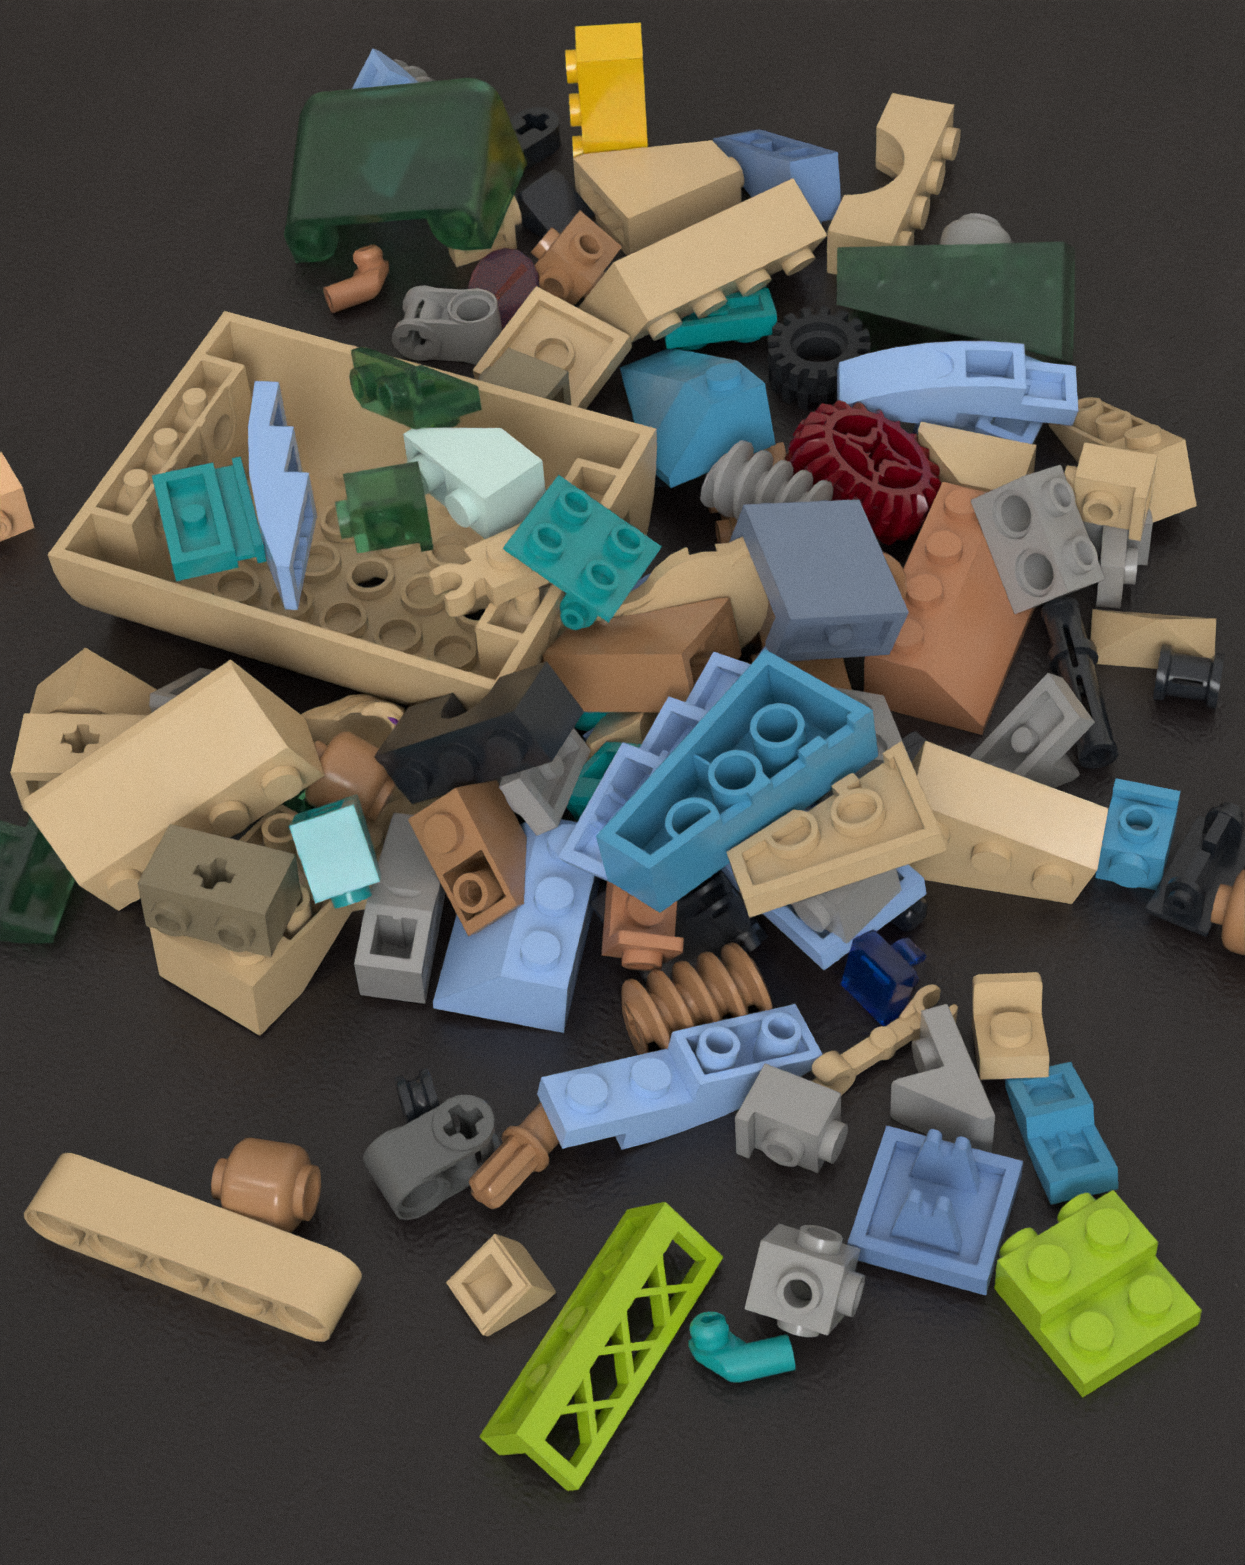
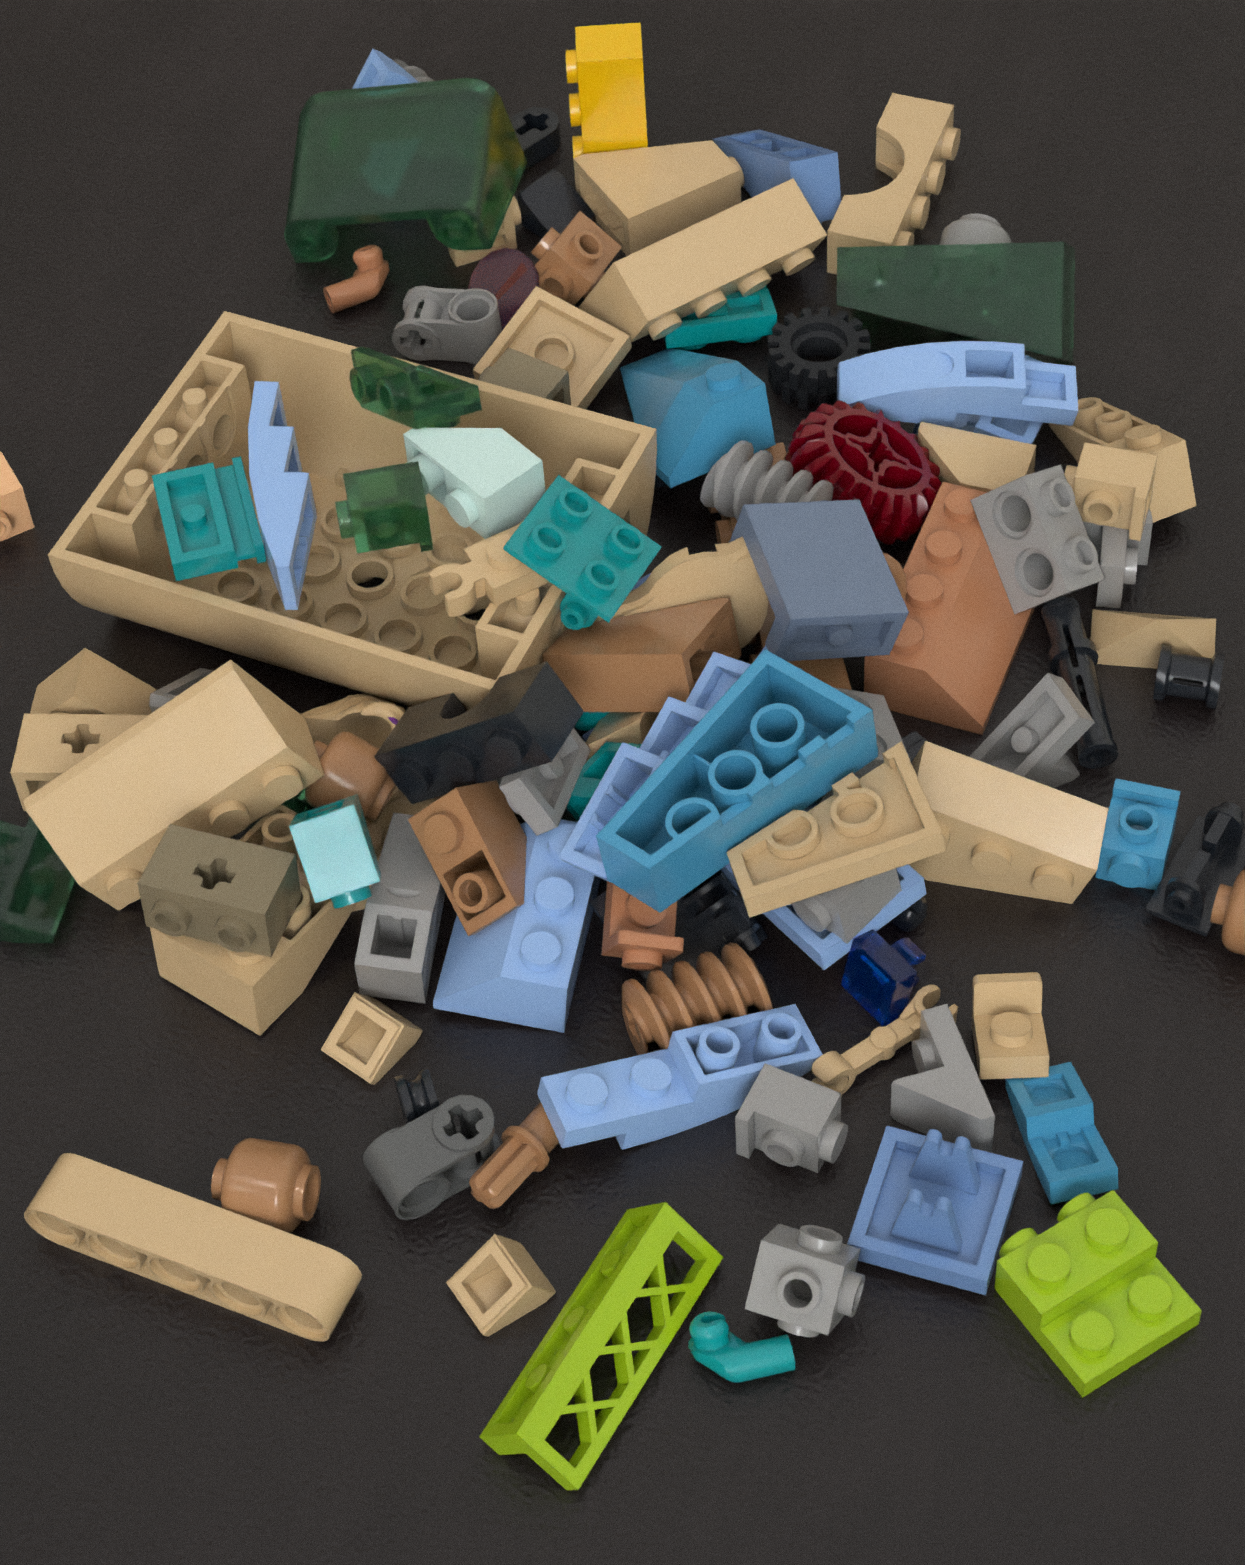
none -> tan slope [321,992,423,1085]

